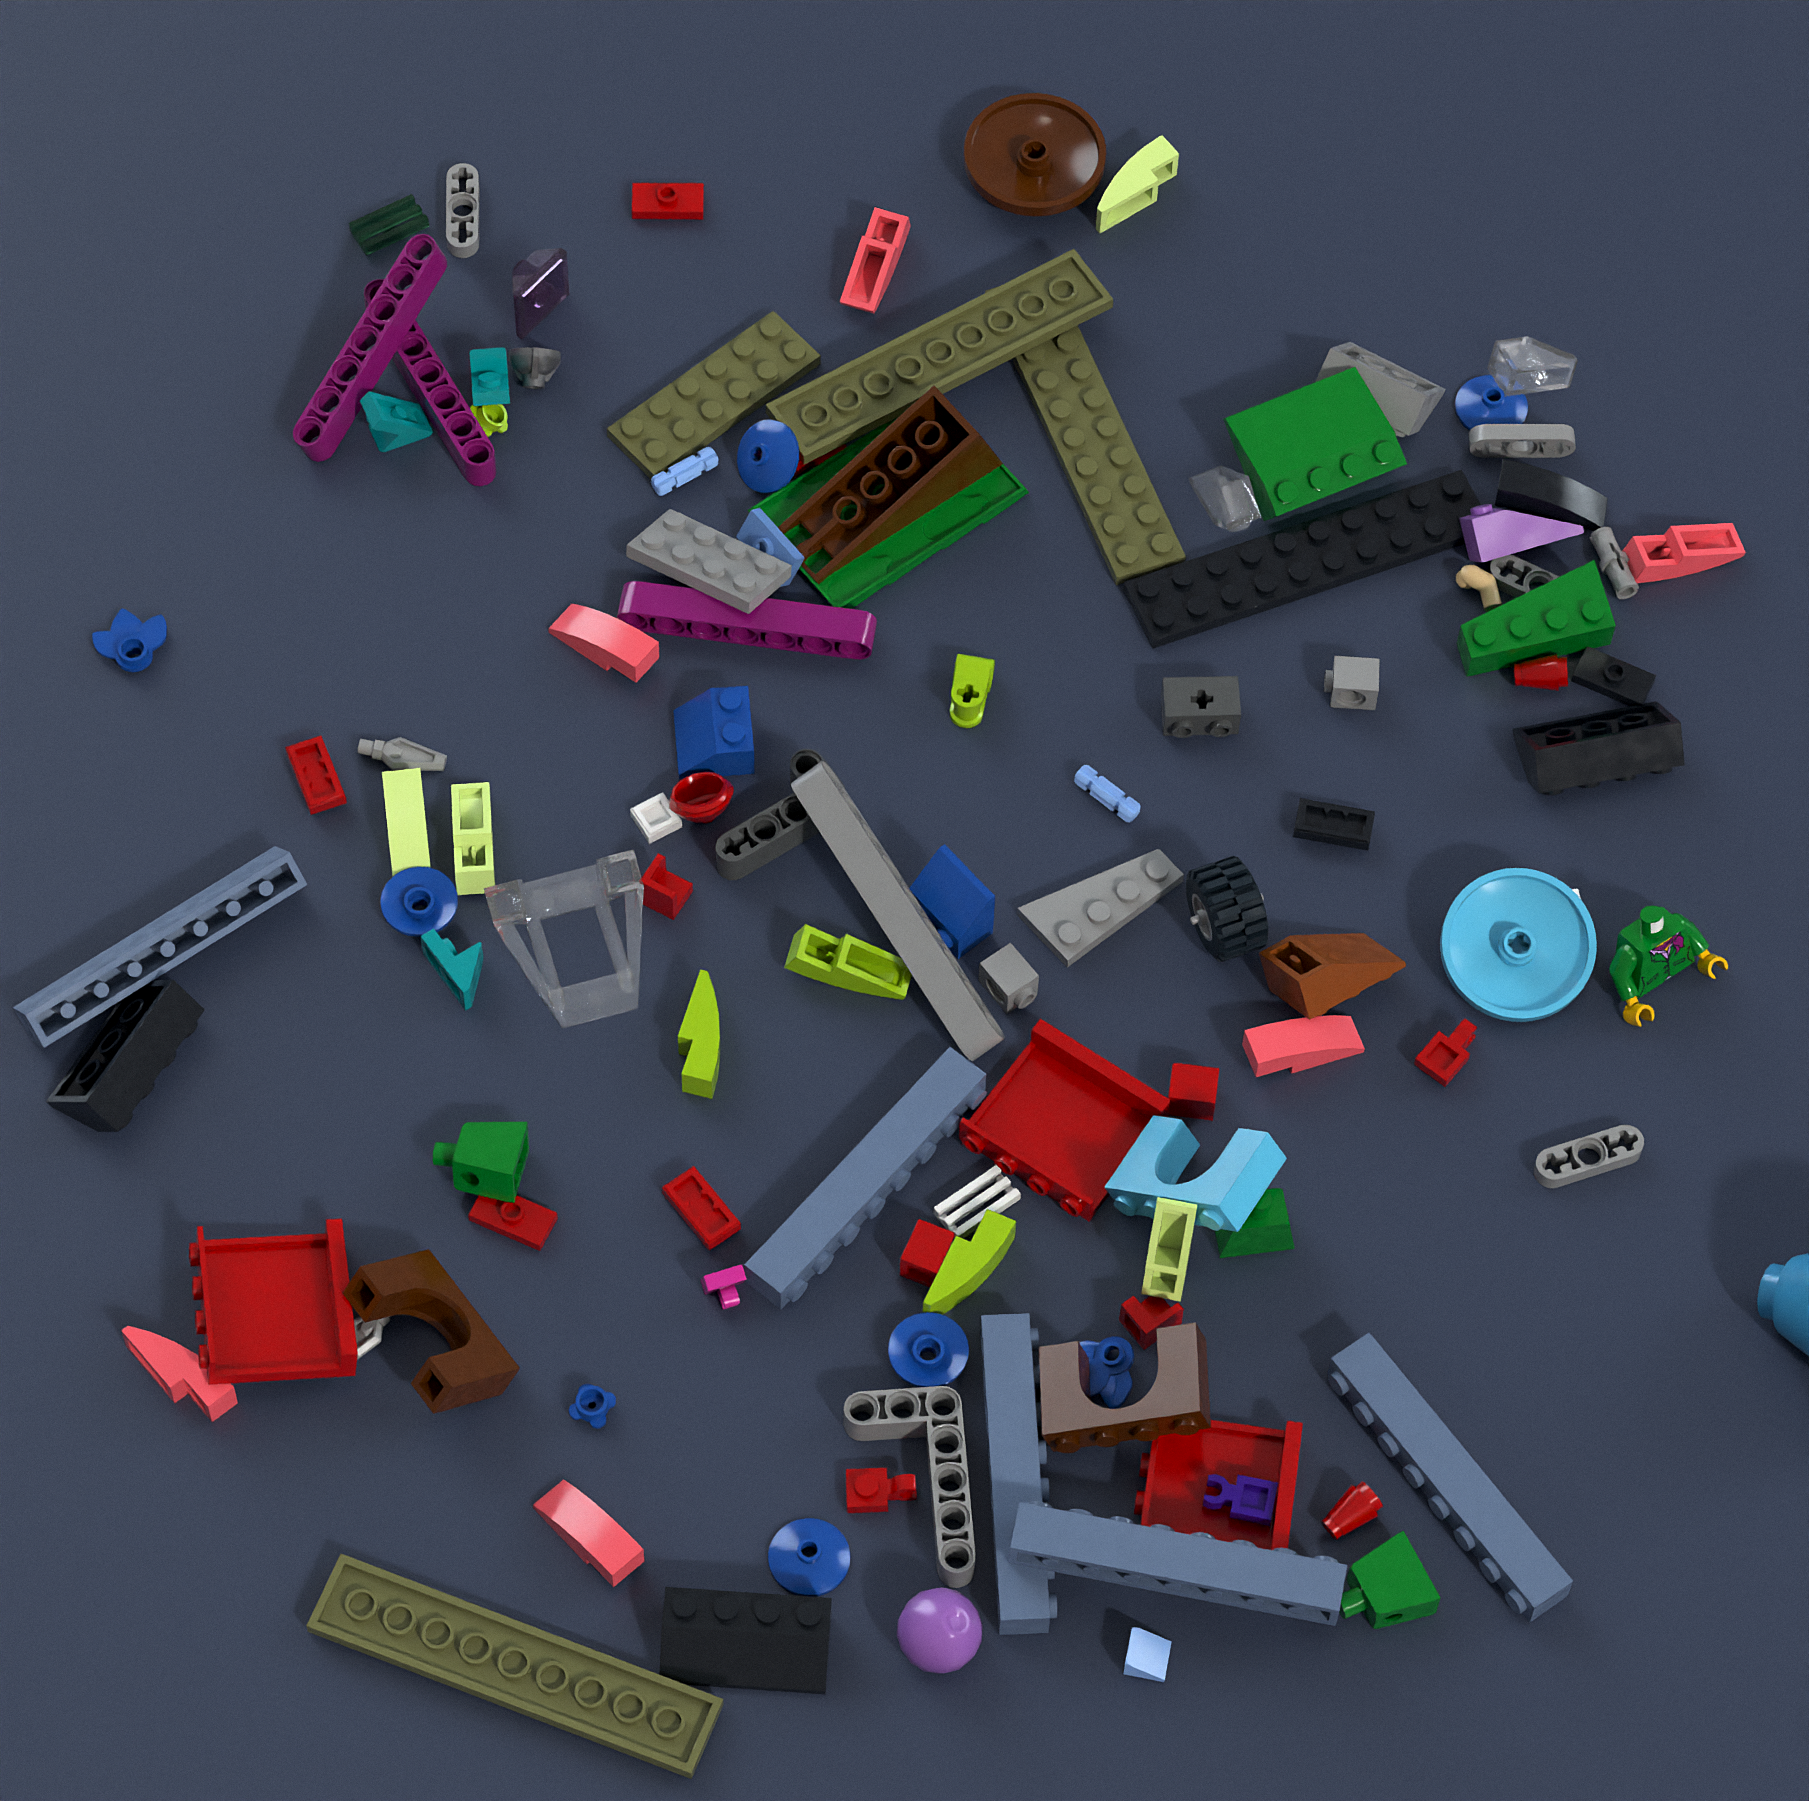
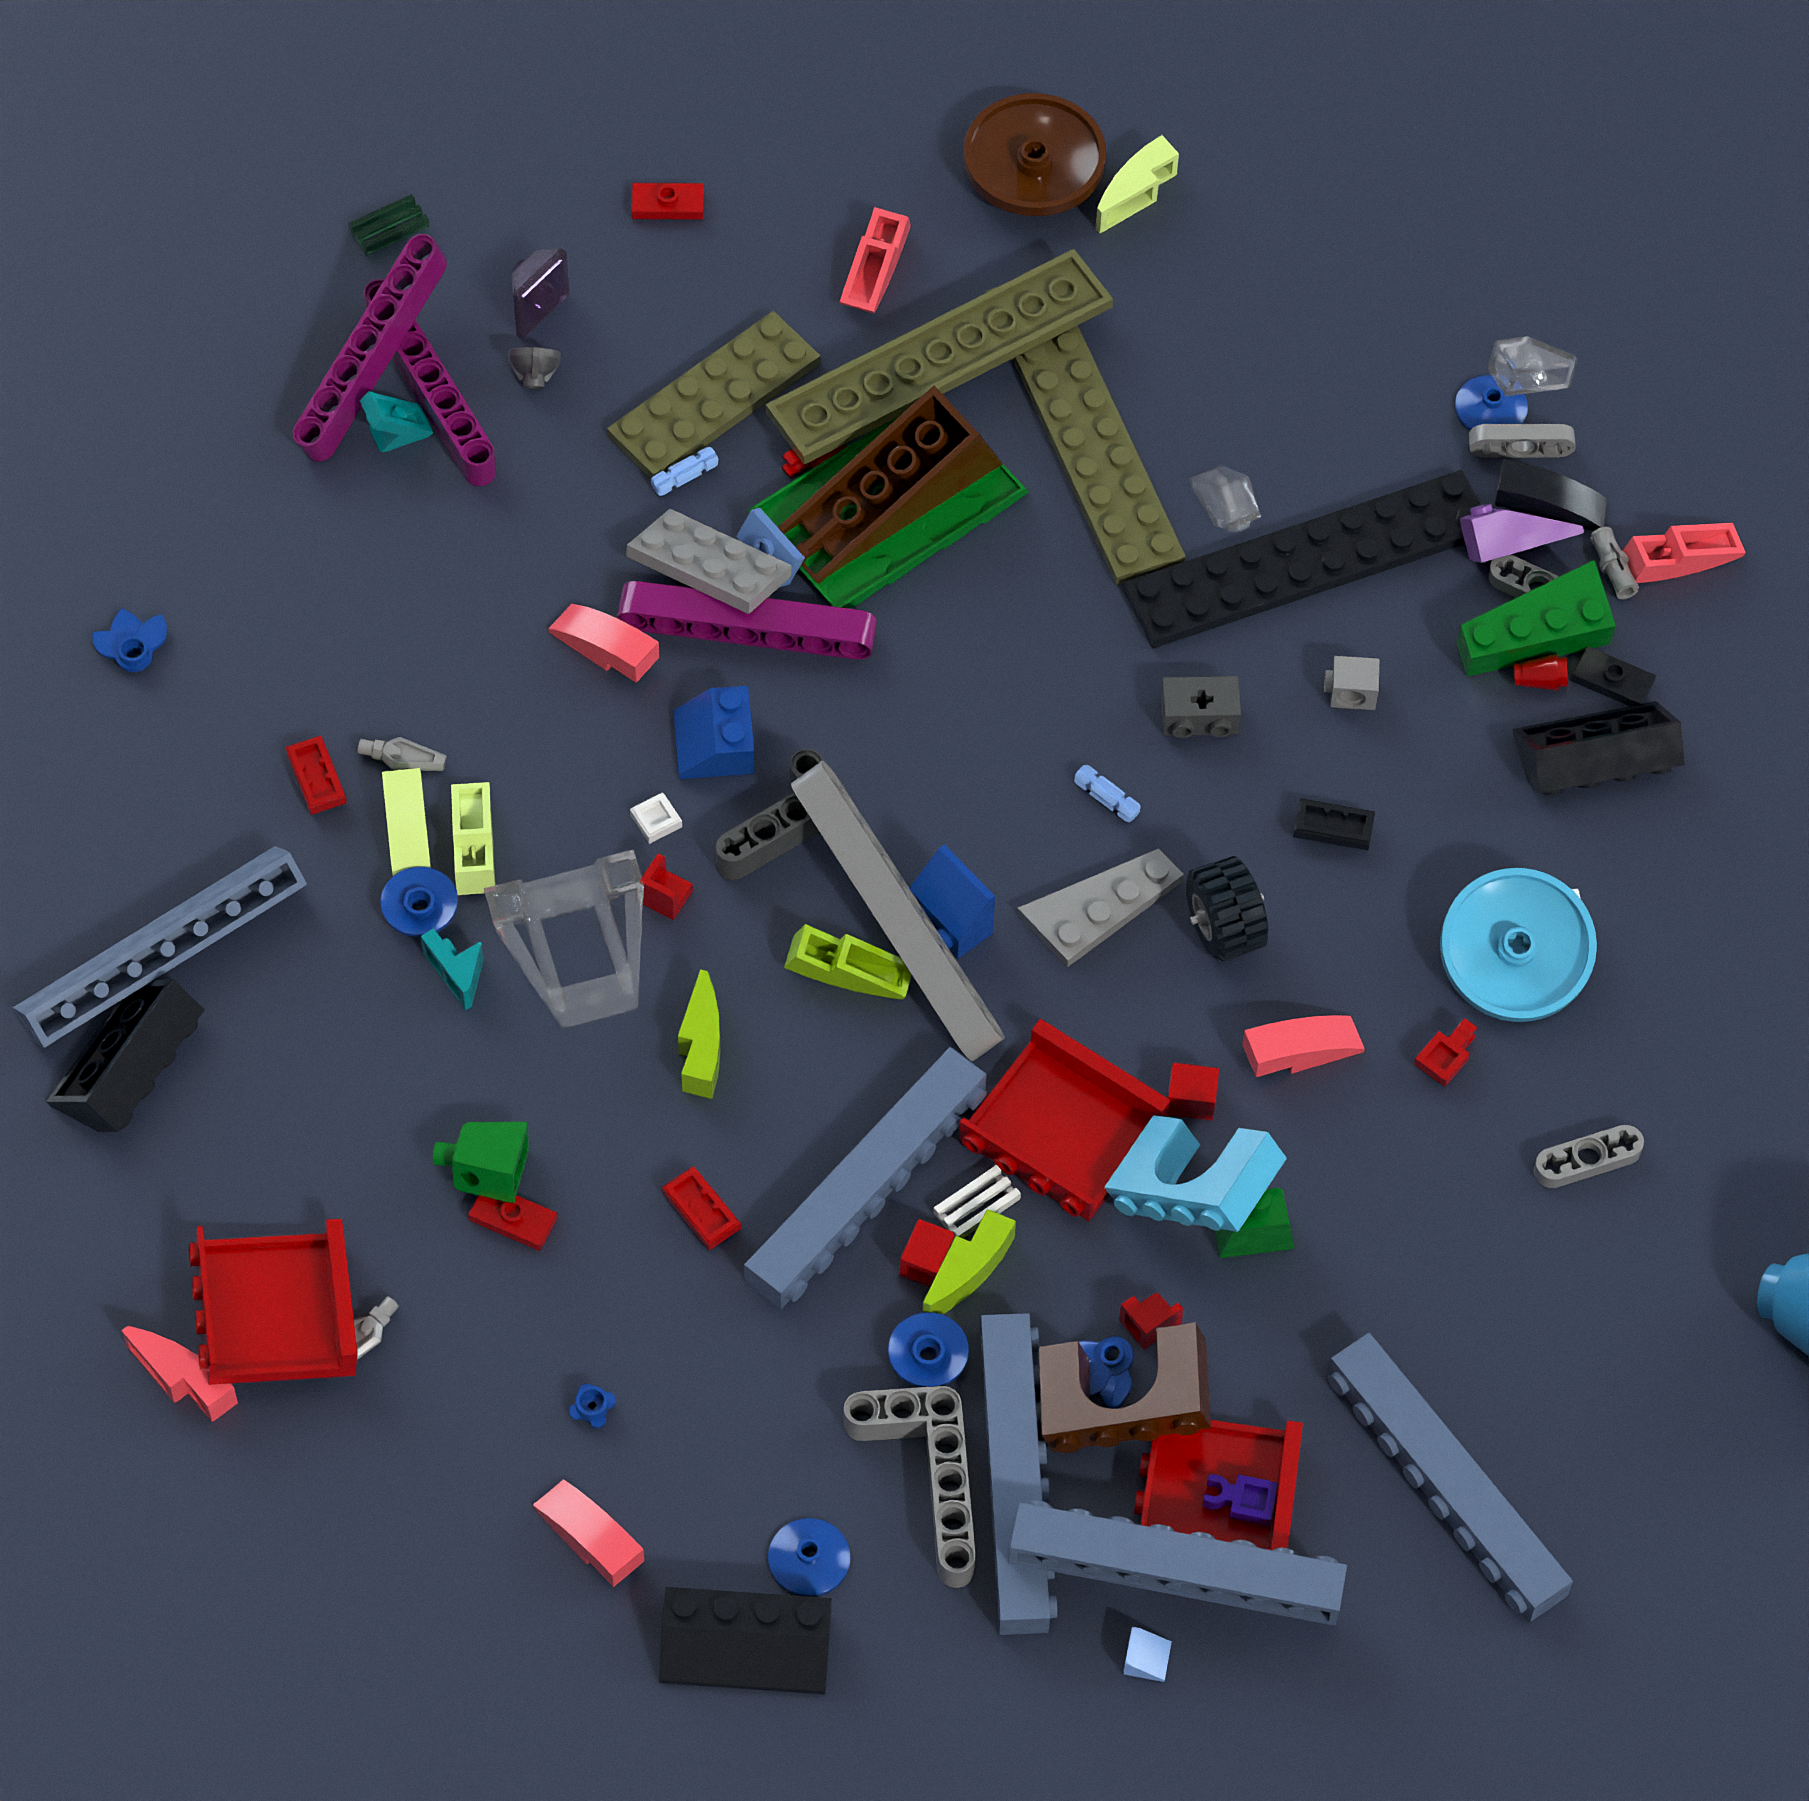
olive plate [306,1554,724,1779] -> none
reddish brown arch [343,1249,520,1414] -> none
light grey beam [446,163,480,258] -> none
teal slope [469,347,510,406] -> none
lime plate [470,404,508,437] -> none
red hat [669,772,734,823] -> none
dark pink tile [700,1264,747,1310] -> none
blue dish [737,419,799,493] -> none
red plate [846,1468,917,1513] -> none
medium lavender piece [897,1587,983,1674] -> none
lime piece [950,654,995,728] -> none
light grey brick [979,943,1039,1014] -> none
yellowish green slope [1141,1197,1197,1302] -> none
green slope [1223,367,1407,521] -> none
dark orange slope [1259,933,1406,1020] -> none
light grey slope [1315,342,1446,437] -> none
red cone [1321,1481,1383,1540] -> none
green torso [1339,1531,1440,1629] -> none
tan arm [1456,565,1502,612] -> none
green torso [1609,905,1728,1027] -> none

